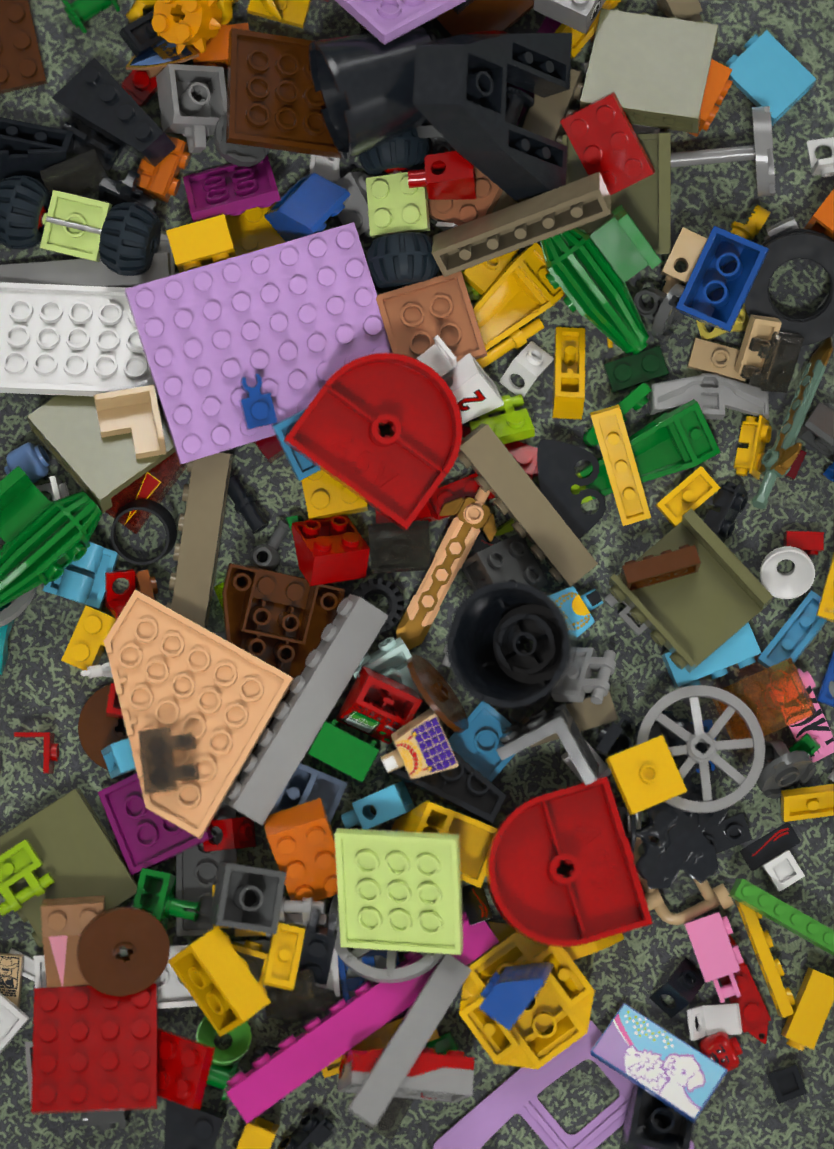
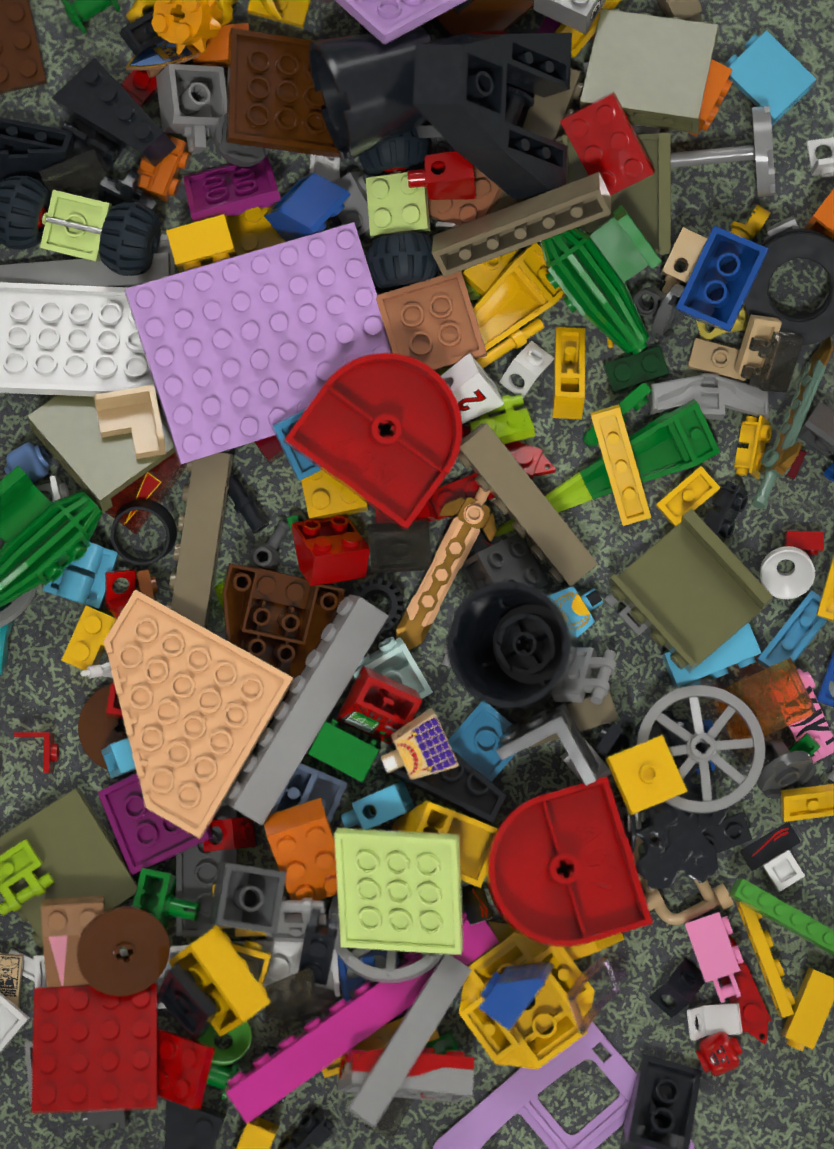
clear smoke plate [139,727,200,794] -> none
blue plate [240,374,277,430] -> none
yellow plate [262,923,306,991] -> none
reddish brown piece [407,655,469,733] -> none
white bracket [416,335,457,377] -> none
black piece [537,439,606,539] -> none
tile [590,1003,728,1123] -> none
reddish brown piece [621,544,701,591] -> none
black plate [766,1063,807,1104] -> none
none -> black plate [157,963,218,1041]
none -> sword [566,955,627,1035]

